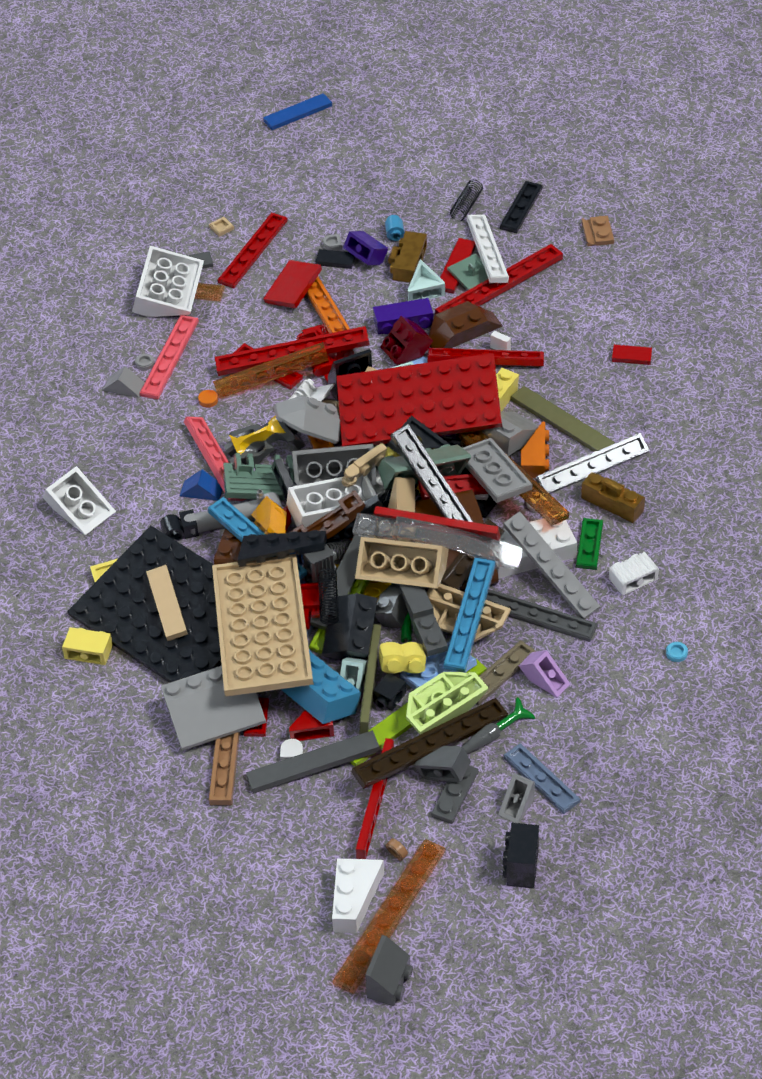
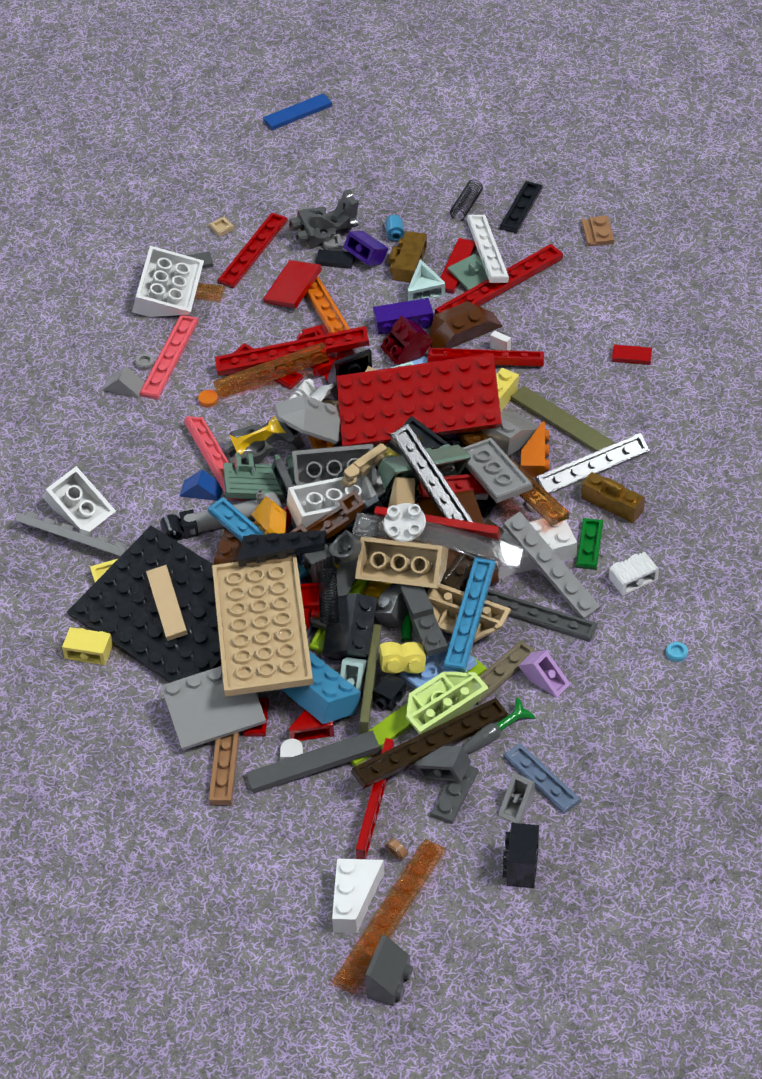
none -> light grey plate [16,511,128,556]
none -> dark grey hips [289,189,359,248]
none -> dark grey piece [329,530,362,563]
none -> white dish [384,503,426,542]

